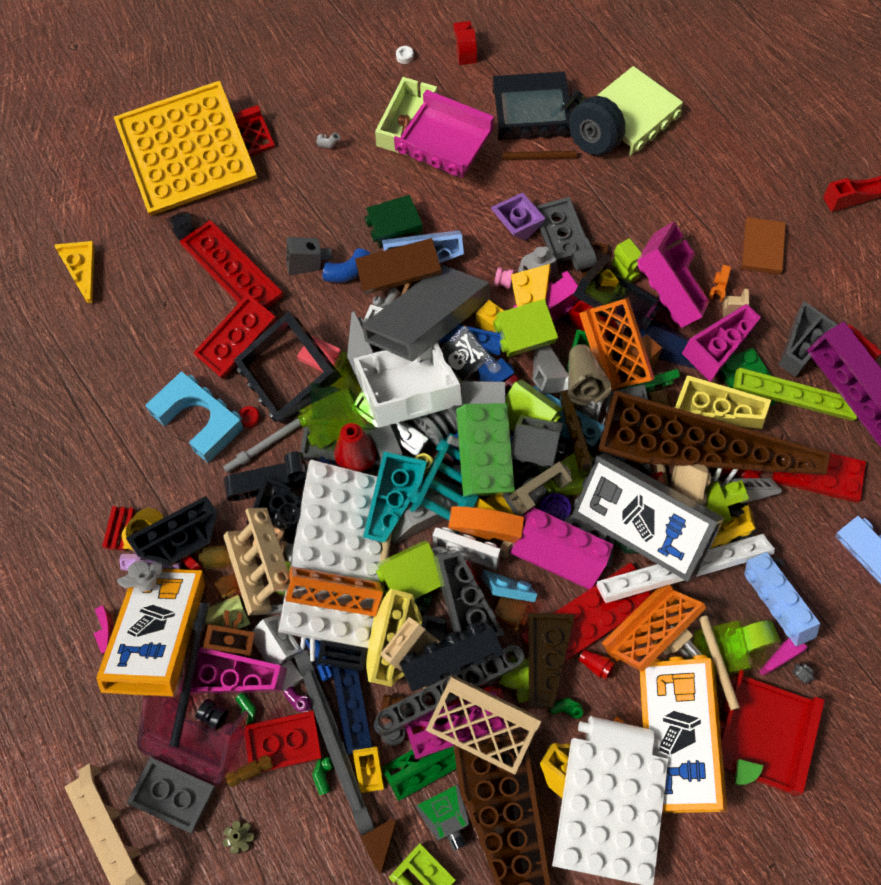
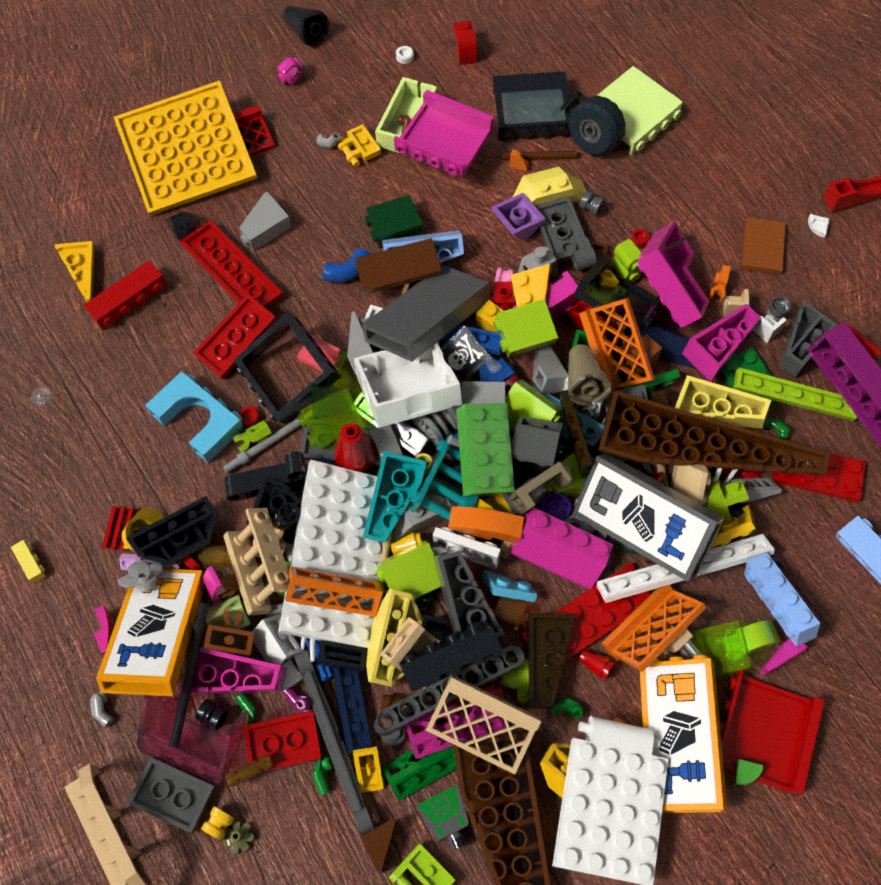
dark grey torso [286,237,332,276] -> none
light grey arm [372,288,400,308] -> none
tan bar [699,616,740,710] -> none
dark grey plate [792,663,815,685] -> none
none -> light yellow piece [11,540,46,584]
none -> clear plate [30,387,51,406]
none -> red brick [83,260,167,331]
none -> light grey arm [90,692,114,728]
none -> yellow wheel [201,806,235,841]
none -> dark pink slope [203,566,226,605]
none -> lime plate [233,420,271,452]
none -> light grey slope [239,192,292,251]
none -> dark pink head [277,57,304,85]
none -> black cone [283,6,330,47]
none -> yellow plate [337,124,381,167]
none -> yellow cone [390,532,423,555]
none -> red brick [490,282,516,311]
none -> orange tile [510,150,529,172]
none -> light yellow wedge [513,167,587,206]
none -> dark grey wheel [579,190,606,216]
none -> red tile [630,229,650,249]
none -> white panel [753,315,787,343]
none -> green arm [763,417,791,439]
none -> flat silver wheel [765,296,791,322]
none -> white tile [808,214,829,238]

